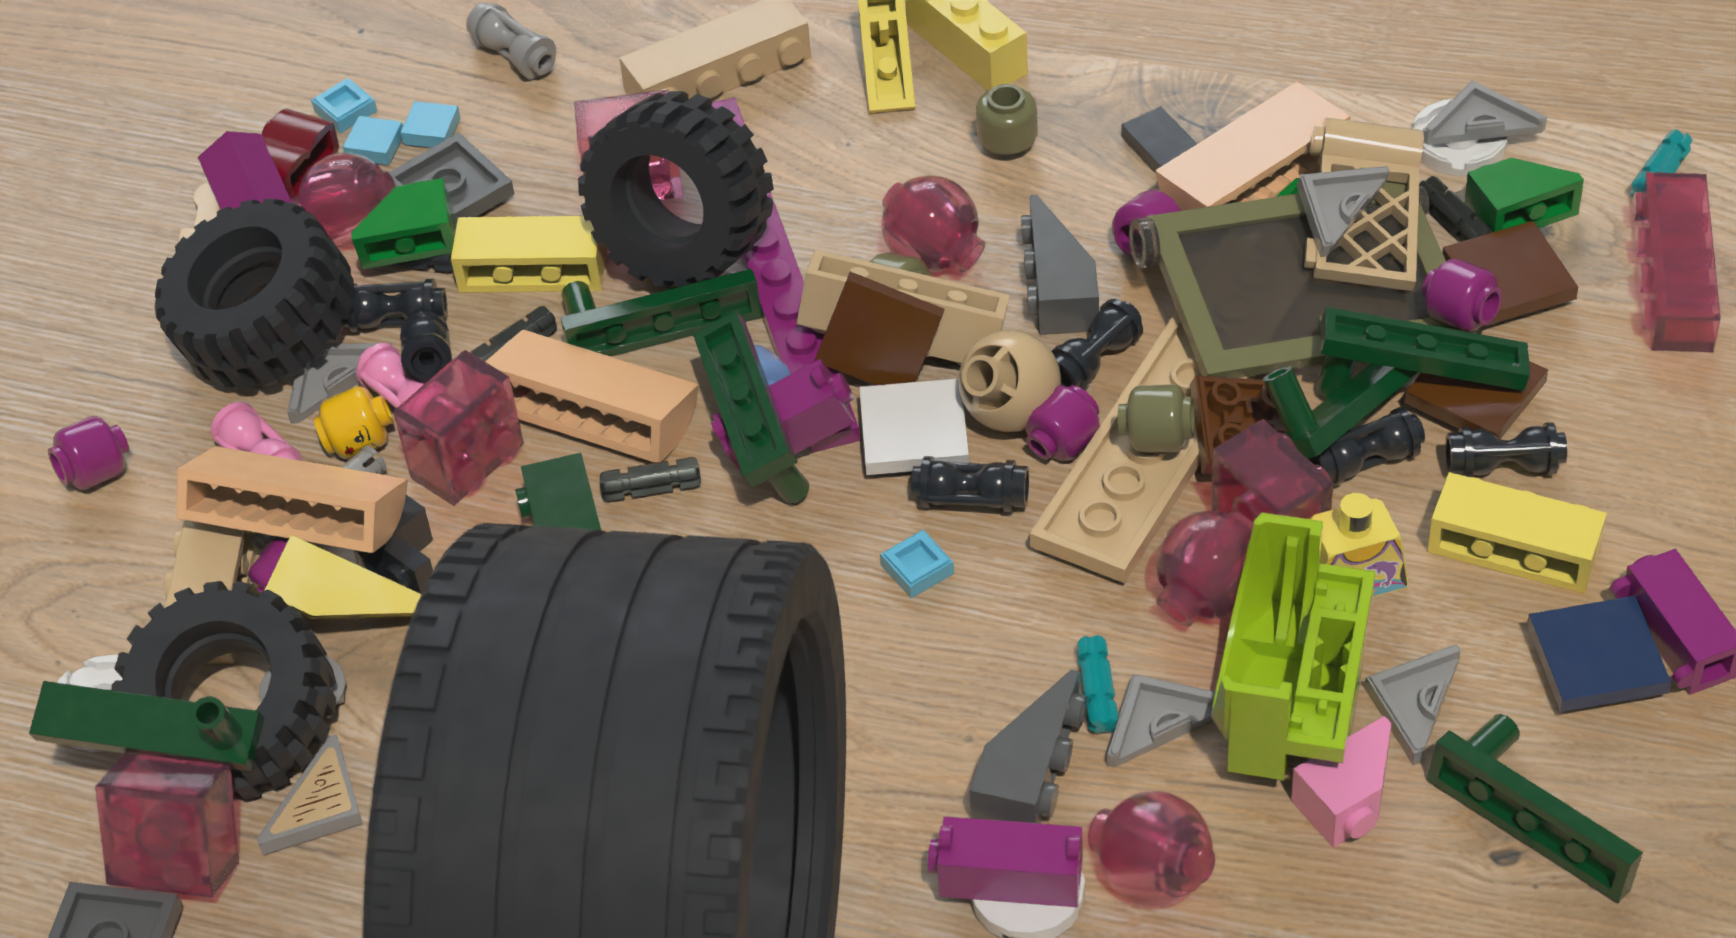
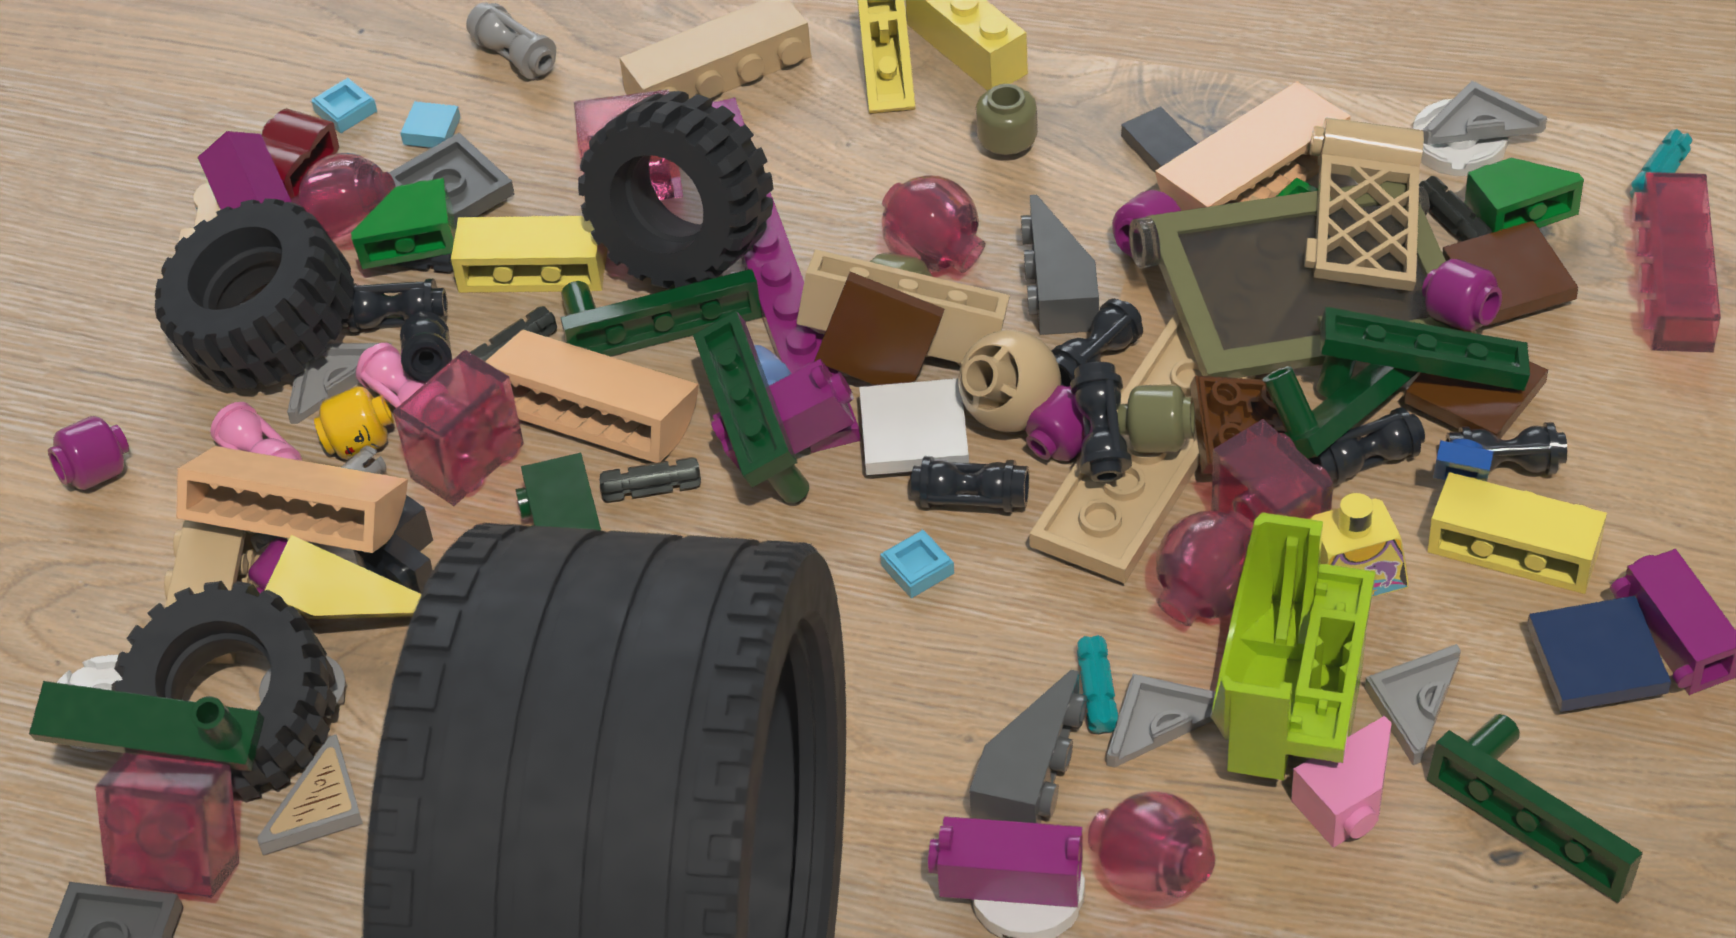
medium azure tile [343,116,403,165] -> none
light grey tile [1297,166,1389,257] -> none
none -> black piece [1070,362,1132,482]
none -> blue plate [1433,439,1494,482]

